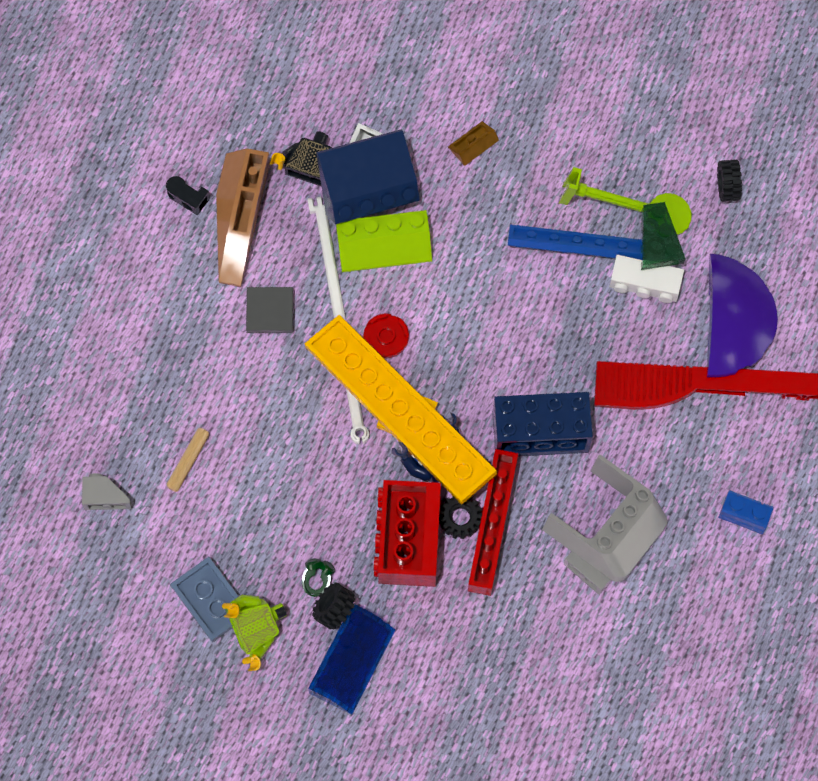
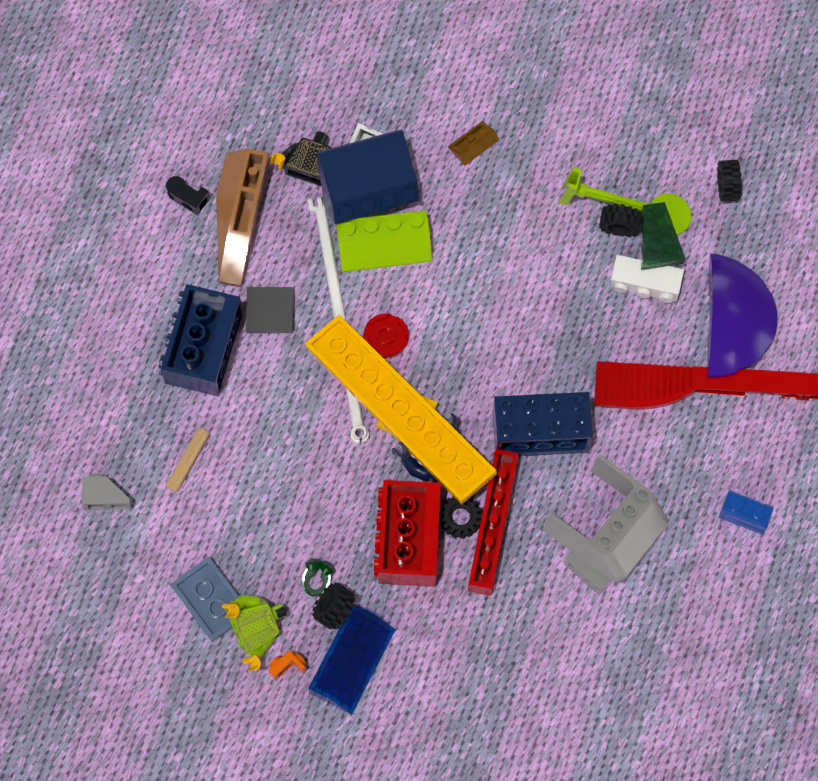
blue plate [508,224,646,260] -> none
none -> dark blue brick [158,284,243,397]
none -> orange bracket [268,650,307,681]
none -> black tyre [599,204,642,237]

